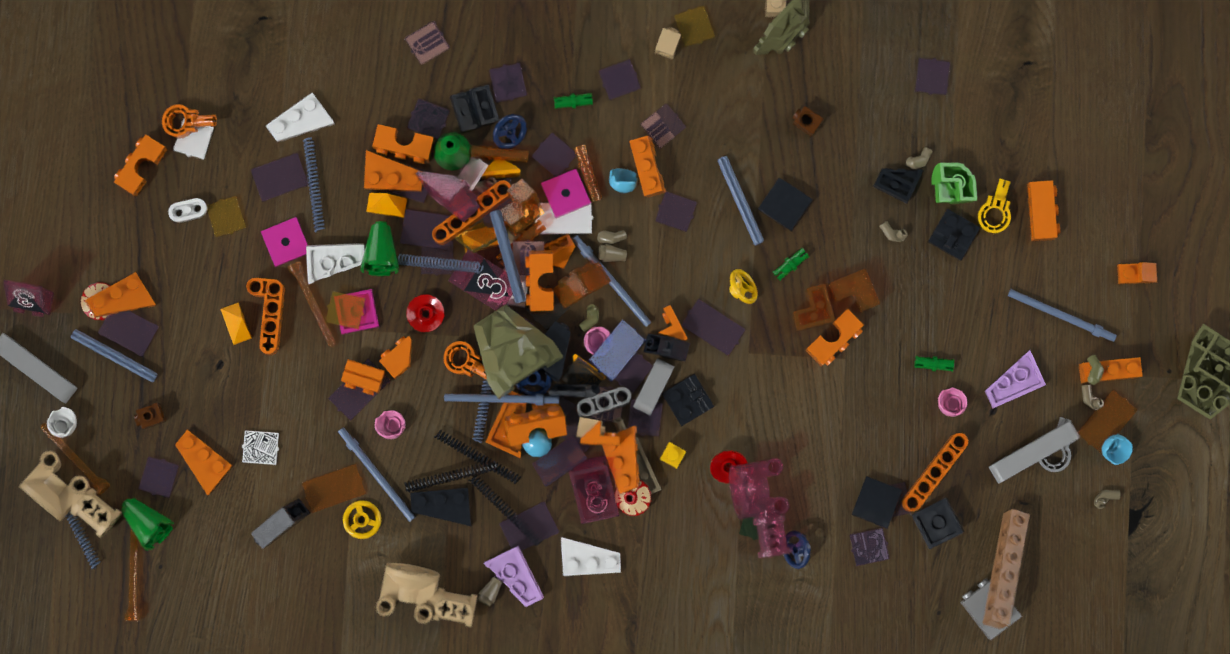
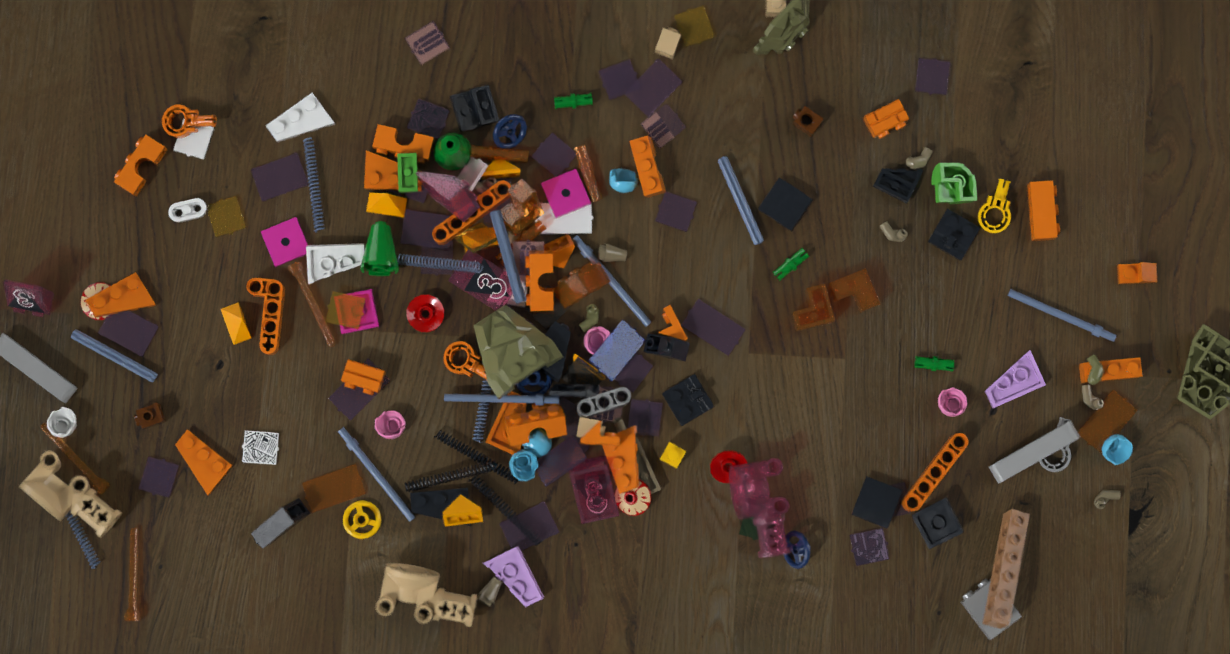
green cone [121,498,174,551] -> none
orange slope [379,336,413,380] -> none
clear purple piece [489,63,527,102] -> none
white wing [561,537,621,576] -> none
dark tan arm [597,230,627,245] -> none
light grey beam [633,358,675,415] -> none
yellow piece [729,269,758,304] -> none
orange arch [806,309,864,366] -> none
none -> bright green plate [397,153,418,193]
none -> light orange slope [442,494,483,526]
none -> medium azure hair [509,450,539,481]
none -> clear purple piece [624,58,682,117]
none -> orange brick [863,99,909,139]

